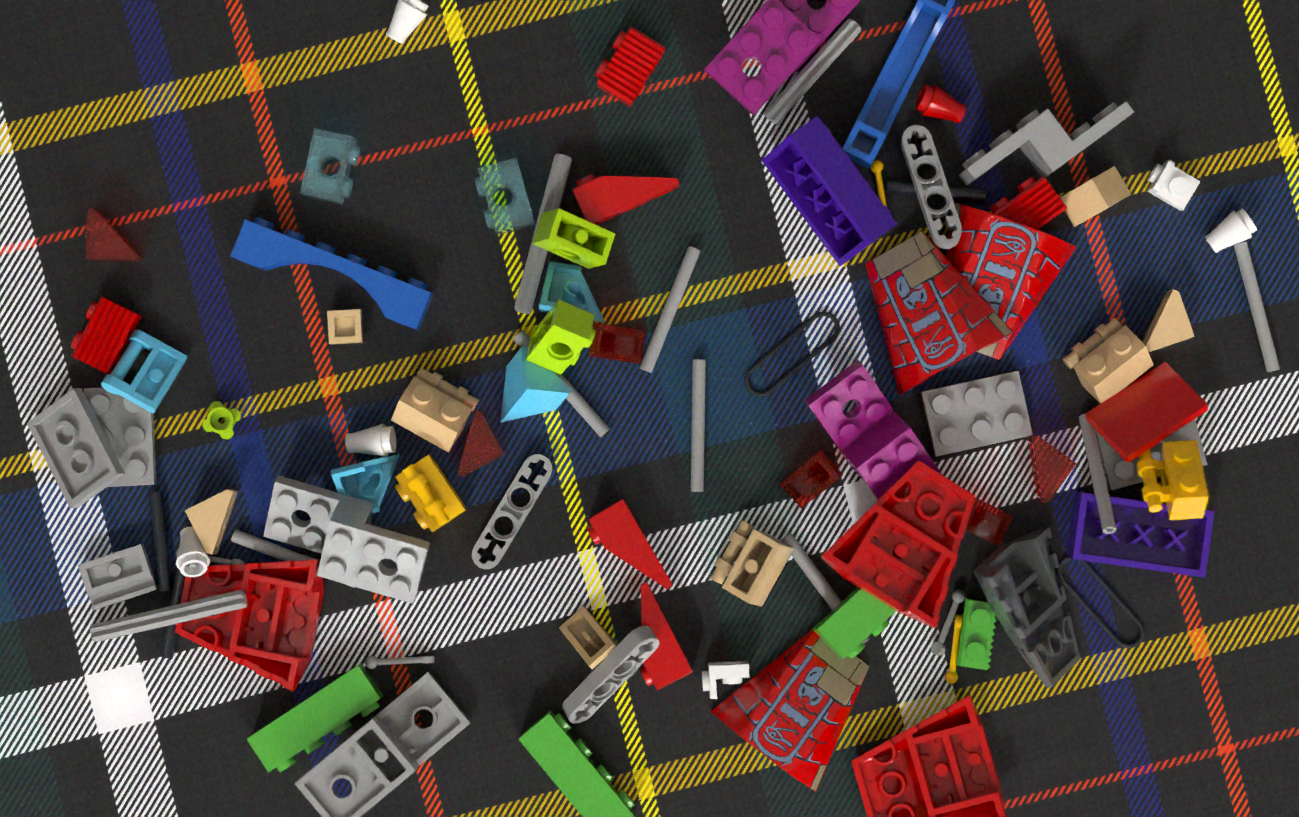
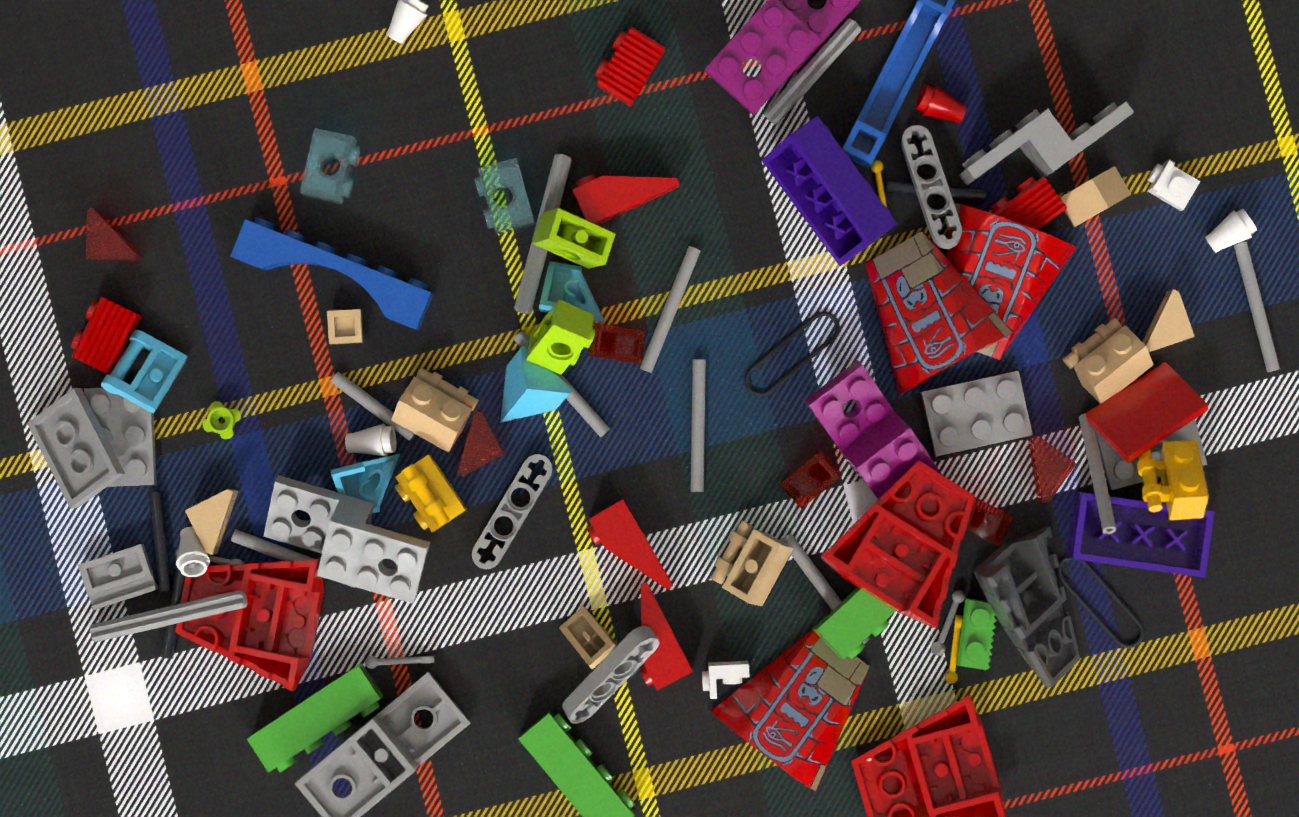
none -> light grey bar [330,371,415,441]

